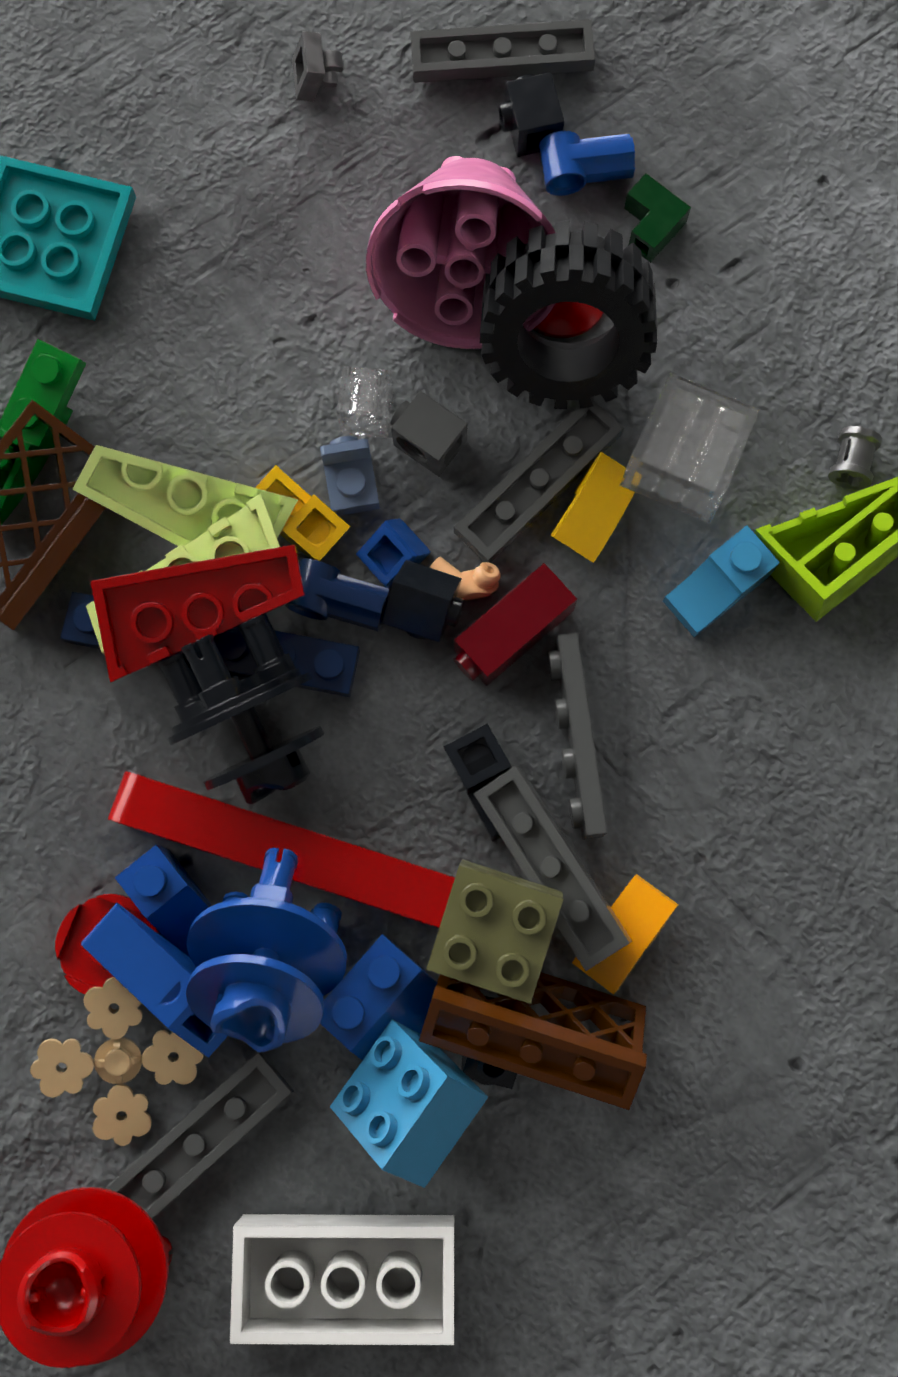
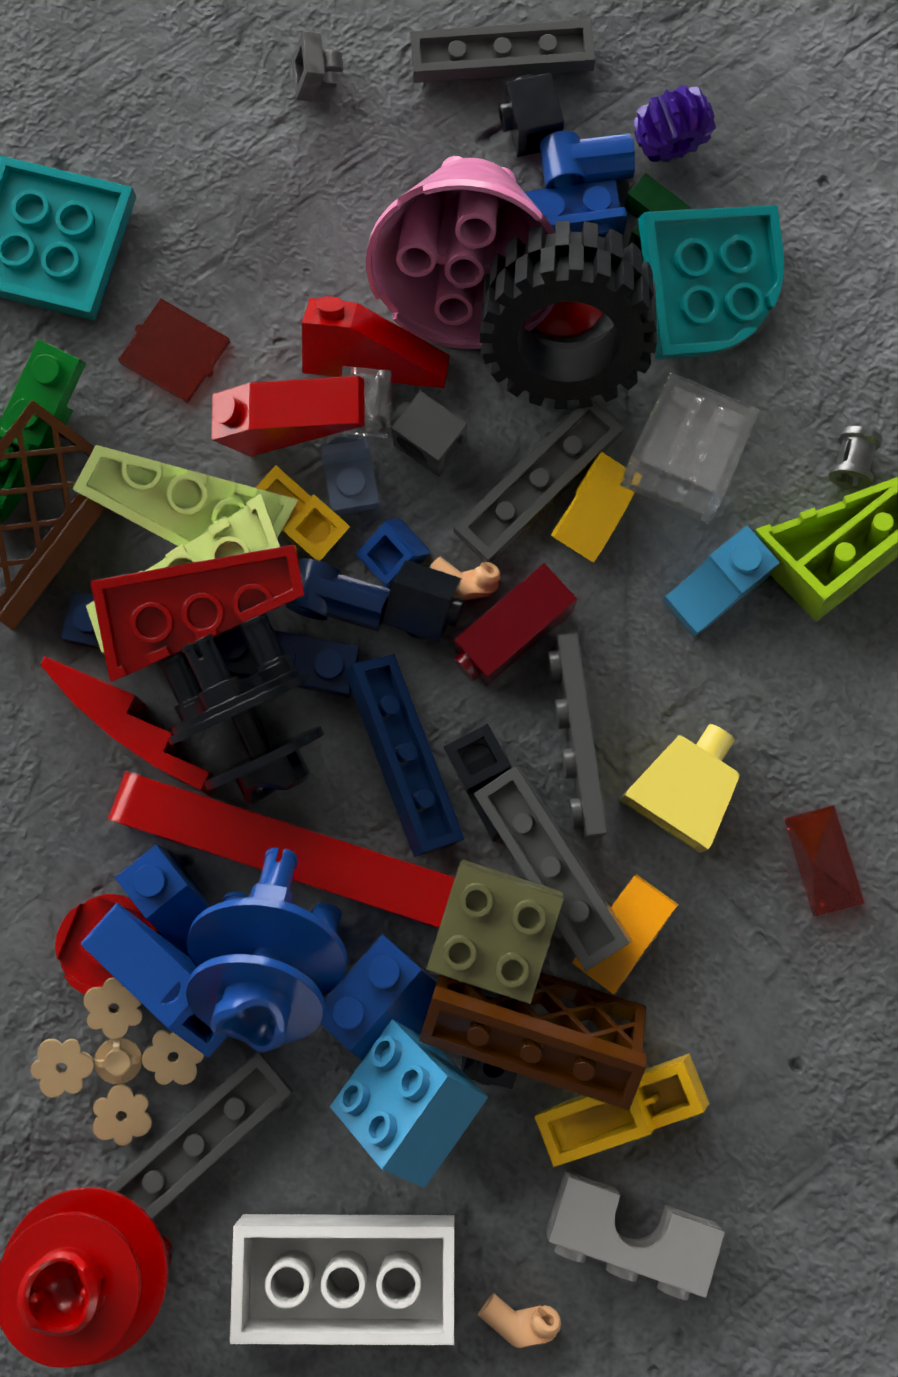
none -> red slope [40,656,214,796]
none -> clear red piece [118,298,230,404]
none -> red slope [212,376,365,457]
none -> red slope [302,296,450,389]
none -> dark blue plate [345,654,465,858]
none -> light nougat arm [478,1293,561,1348]
none -> blue bracket [525,179,627,238]
none -> yellow slope [534,1053,710,1167]
none -> light grey arch [546,1169,725,1300]
none -> light yellow torso [619,724,740,853]
none -> dark purple gear [633,85,716,162]
none -> teal plate [638,205,784,360]
none -> clear red slope [784,805,865,916]

